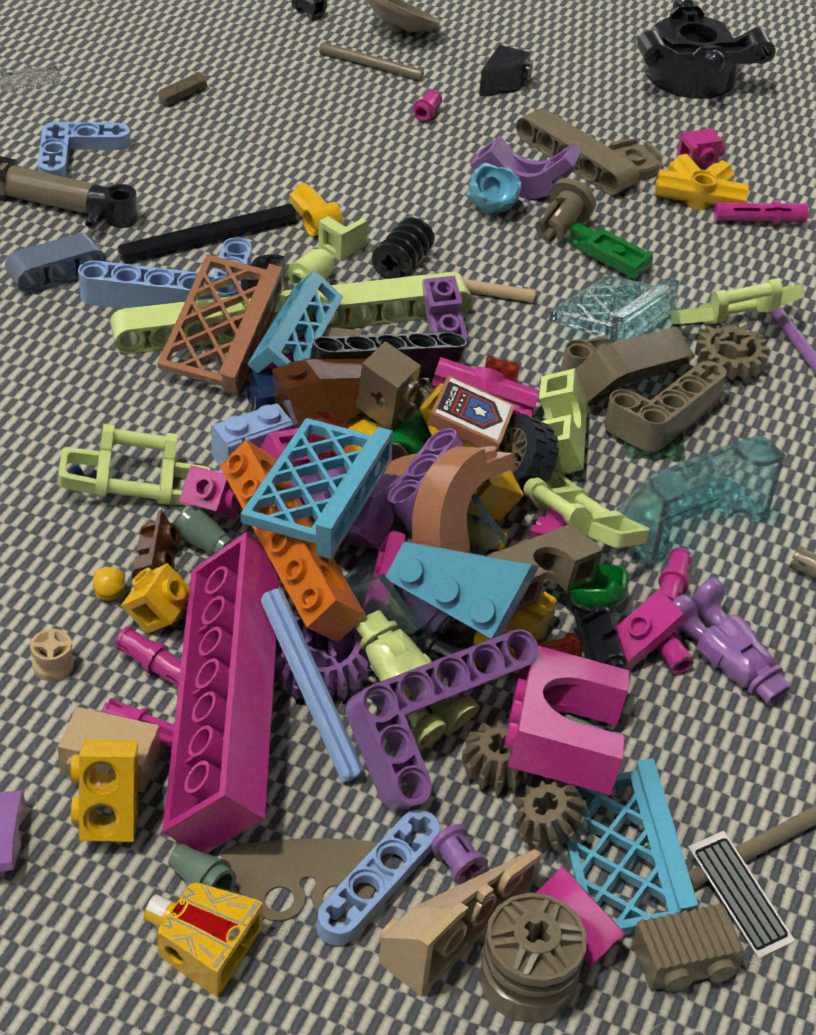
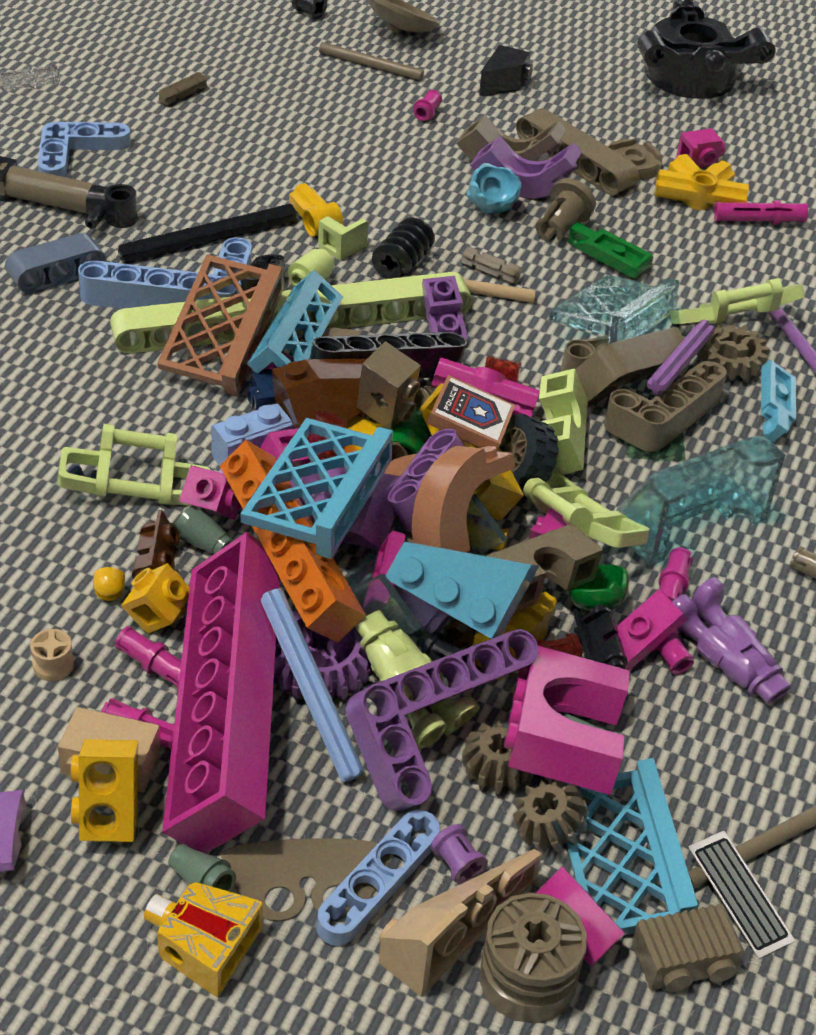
none -> dark tan arch [456,114,566,161]
none -> dark tan axle [461,247,521,284]
none -> medium lavender axle [647,320,715,395]
none -> medium azure hinge [761,360,796,443]

